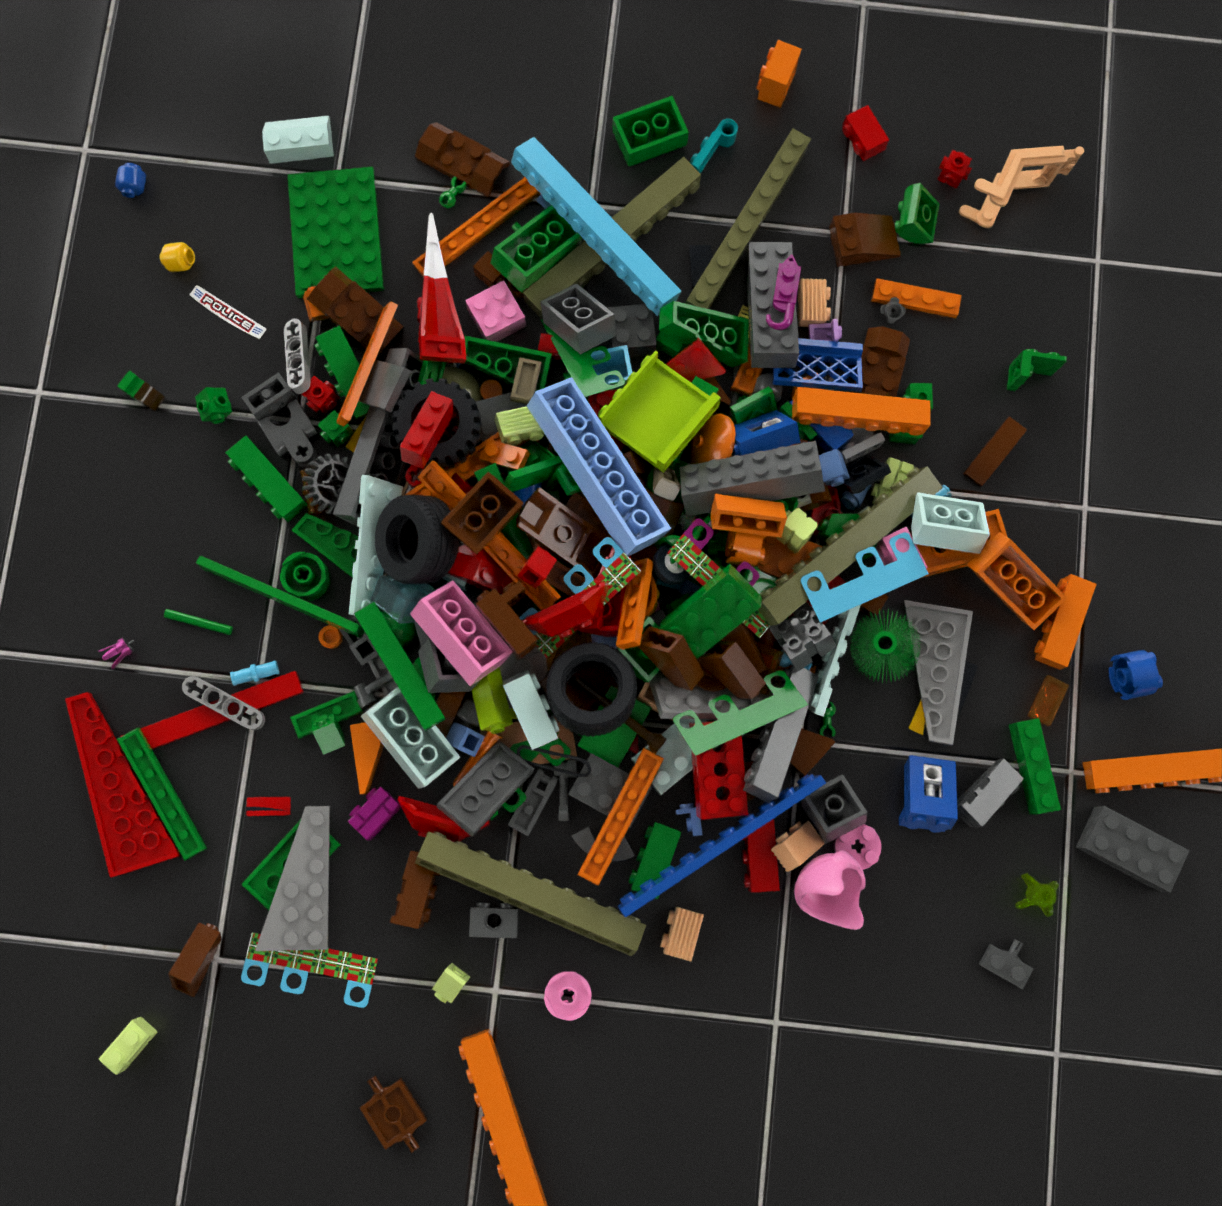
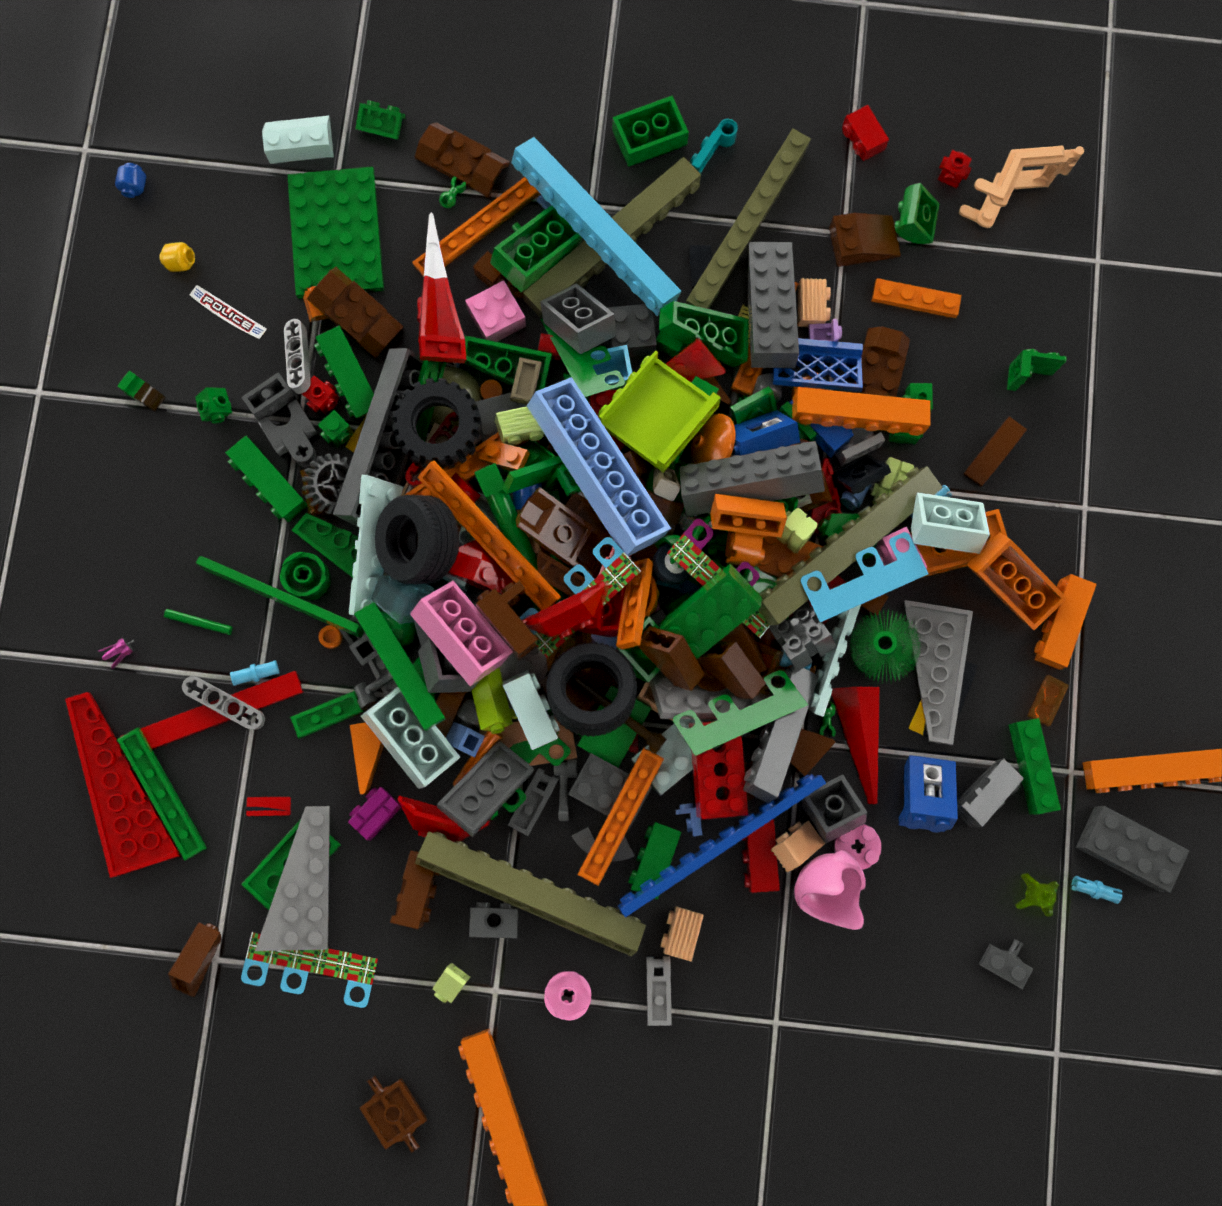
yellowish green brick [99,1017,158,1075] -> none
green brick [312,713,345,755] -> none
orange tile [336,302,398,427] -> none
dark grey tile [358,360,411,412] -> none
red brick [400,391,454,469] -> none
reddish brown slope [441,472,524,555] -> none
red brick [517,546,557,589] -> none
black piece [517,745,592,777] -> none
orange brick [756,40,802,108] -> none
magenta plate [766,254,801,330] -> none
medium blue brick [819,449,850,487] -> none
dark grey plate [880,297,906,324] -> none
blue brick [1109,650,1163,700] -> none
none -> green bracket [355,100,406,140]
none -> light grey plate [646,956,672,1026]
none -> red wedge [831,687,880,804]
none -> medium azure pin [1071,876,1122,904]

